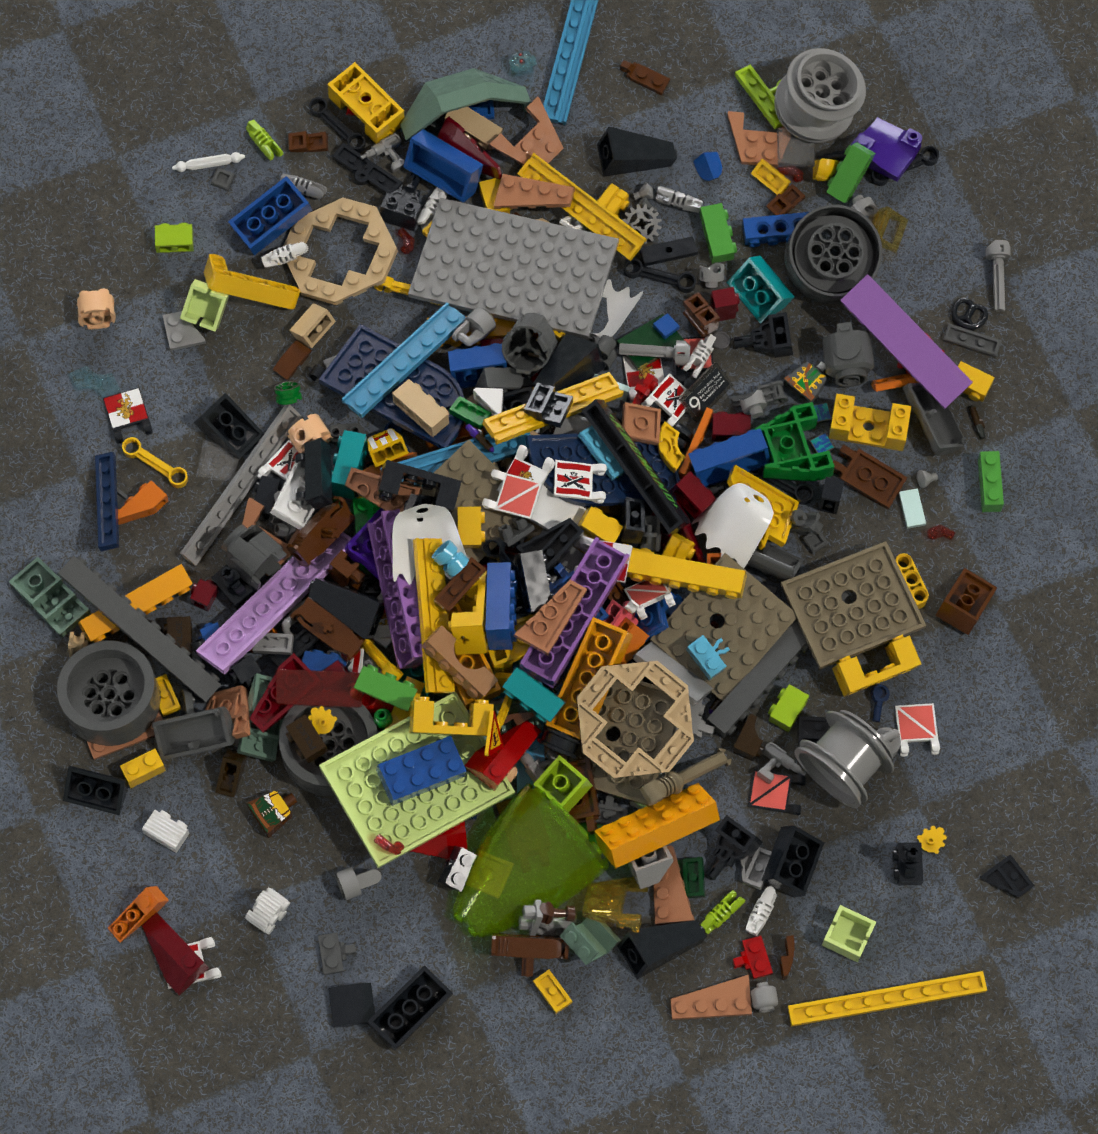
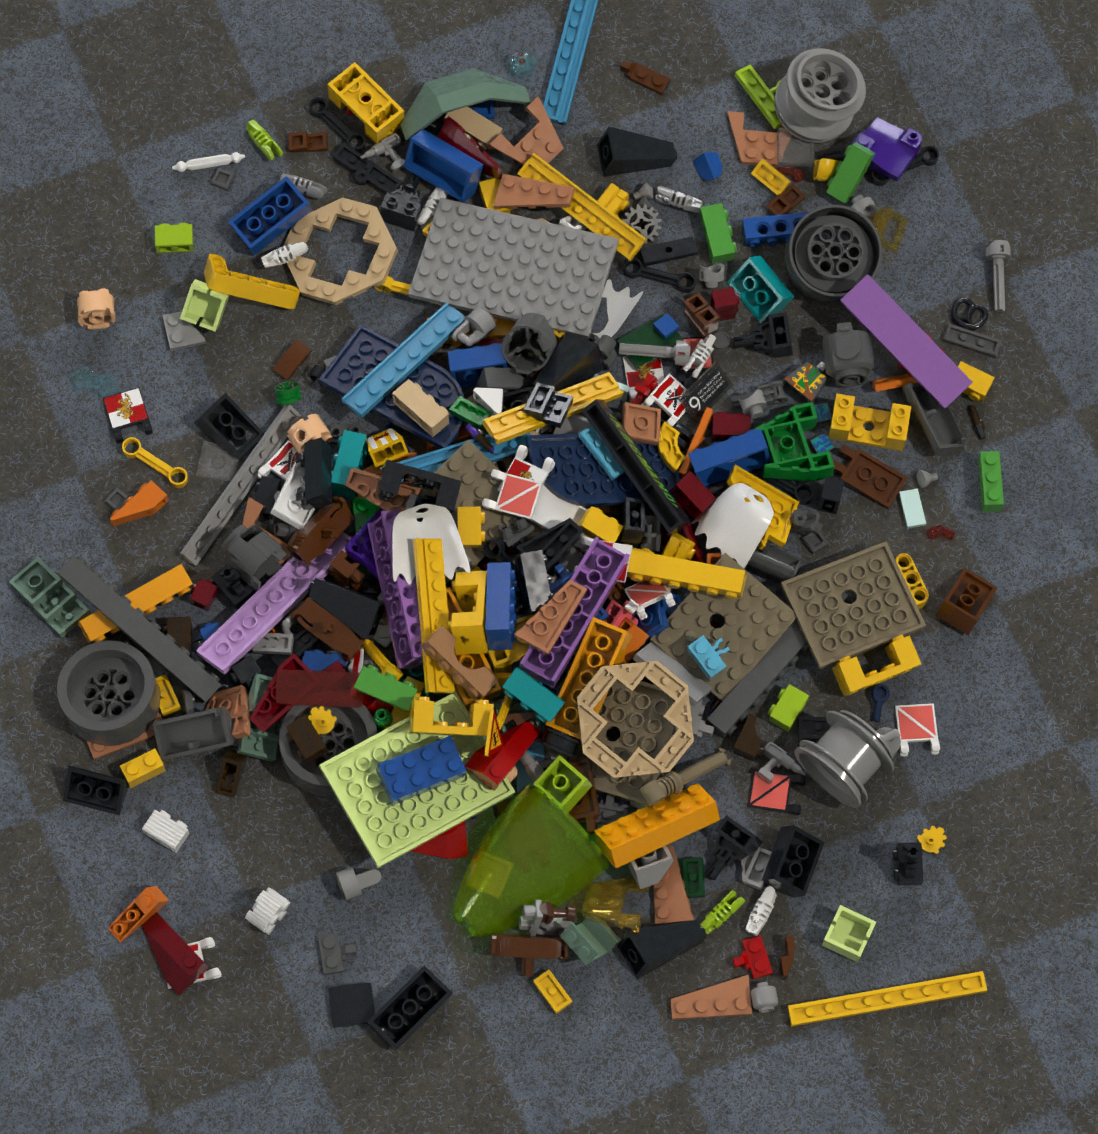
tan plate [68,632,89,657] -> none
dark blue plate [95,452,119,552] -> none
torso [247,791,298,838] -> none
tan brick [289,303,336,348] -> none
clear red arm [374,834,404,855] -> none
clear red arm [397,228,415,255] -> none
medium azure wheel [432,540,469,577] -> none
reddish brown plate [433,557,486,614] -> none
brick [438,846,479,892] -> none
white flag [553,460,607,504] -> none
black wing [980,854,1035,898] -> none

